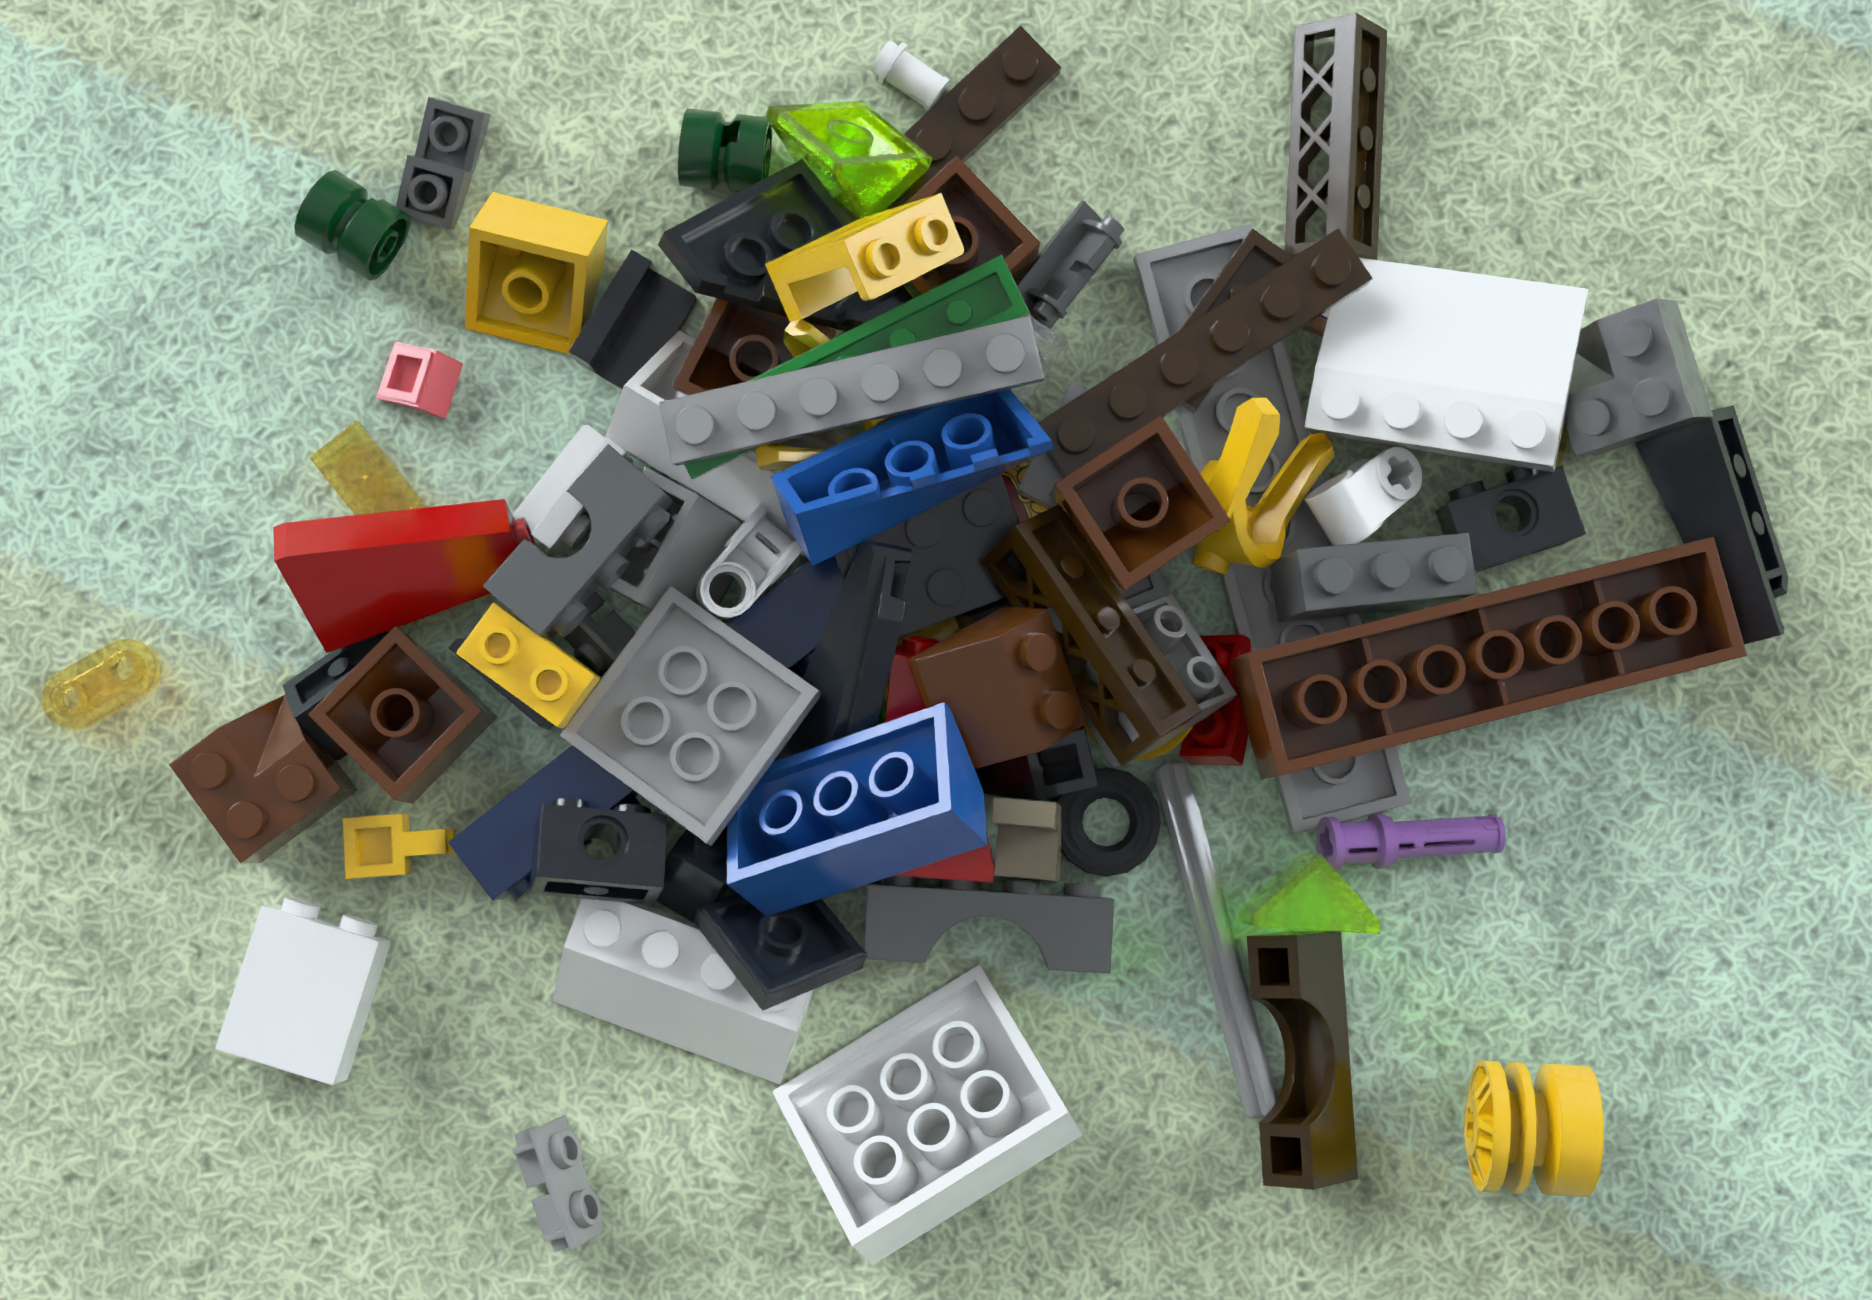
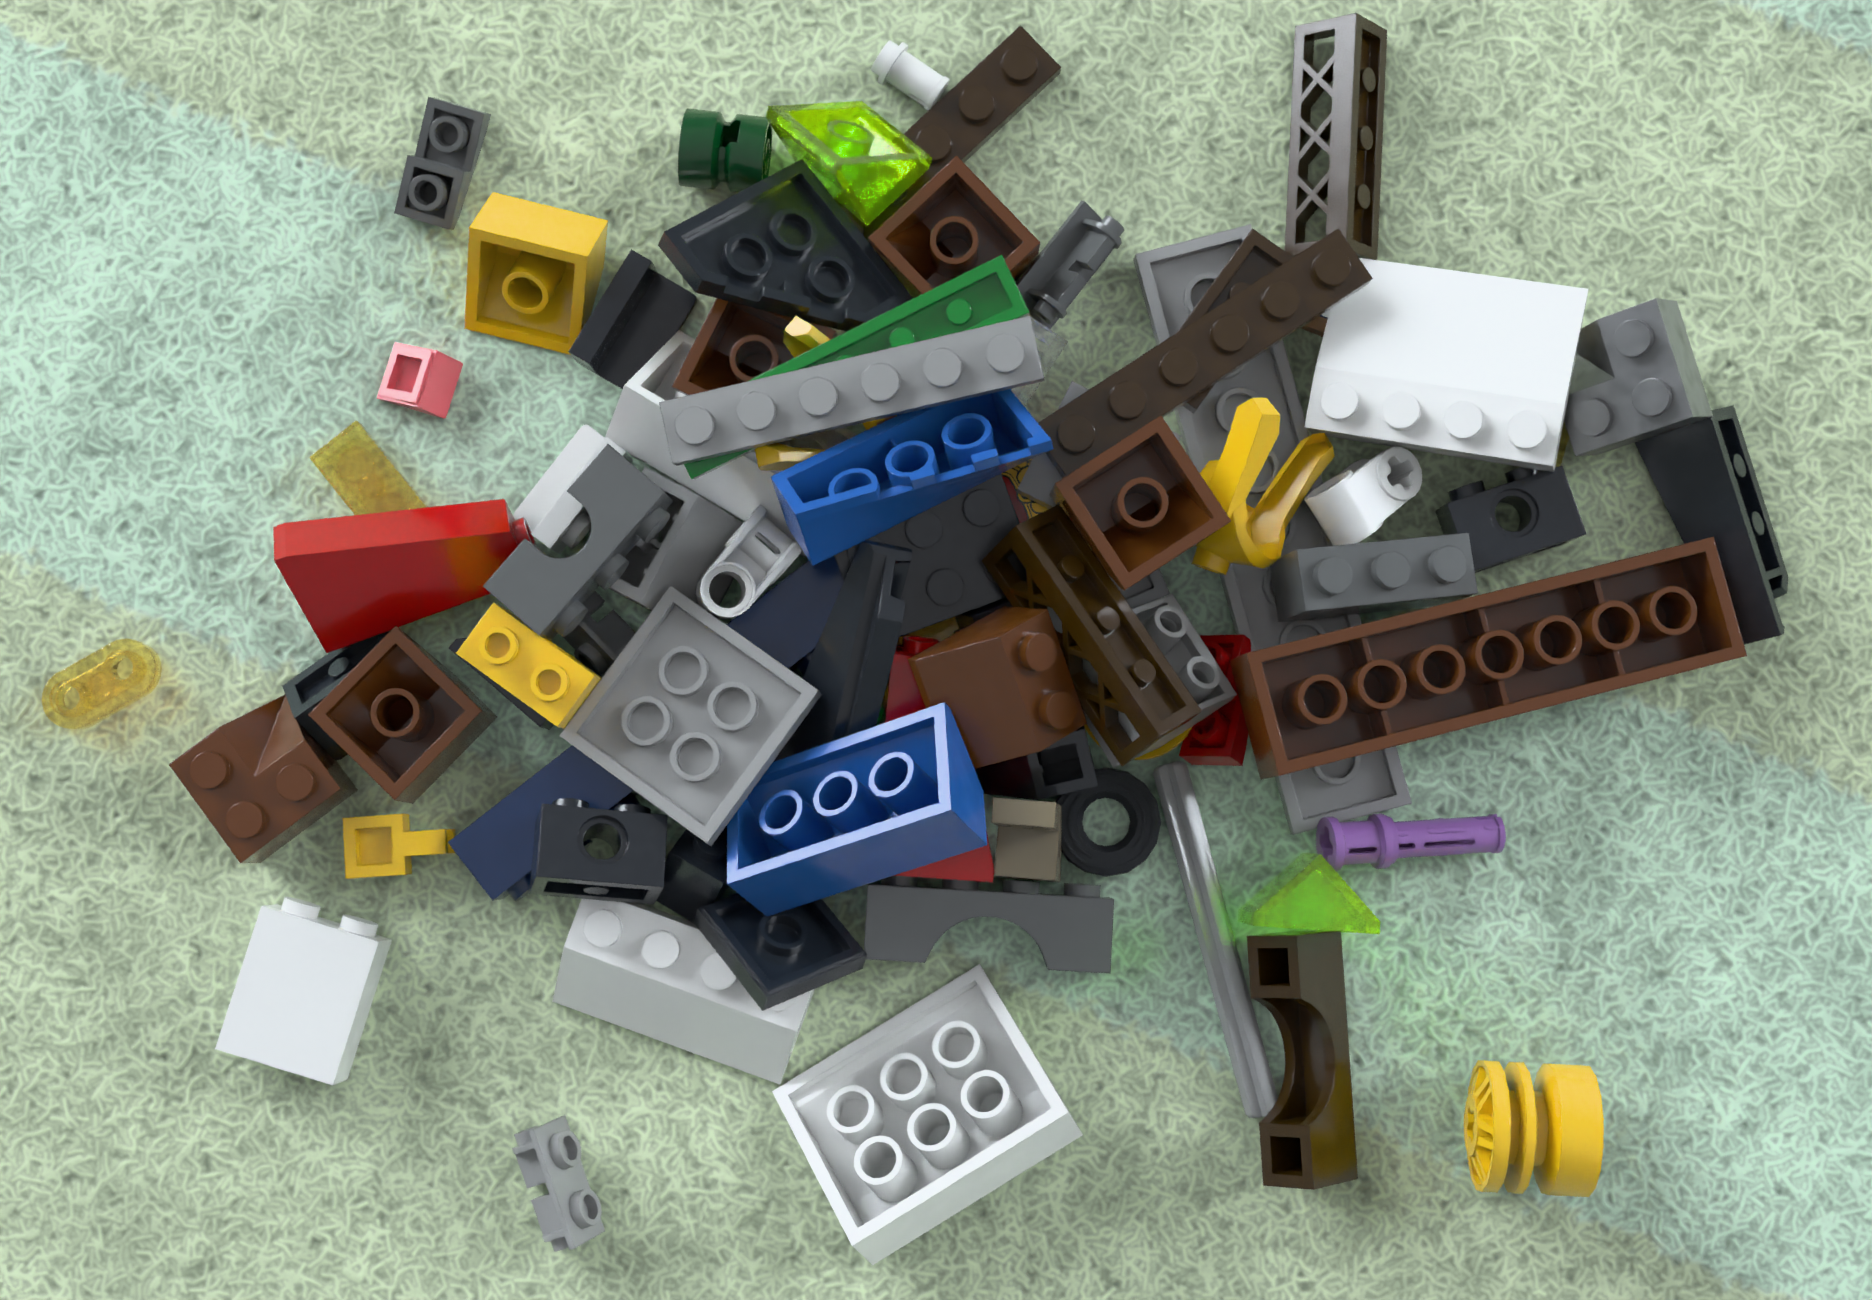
dark green wheel [294,170,411,281] -> none
yellow panel [765,193,964,322] -> none

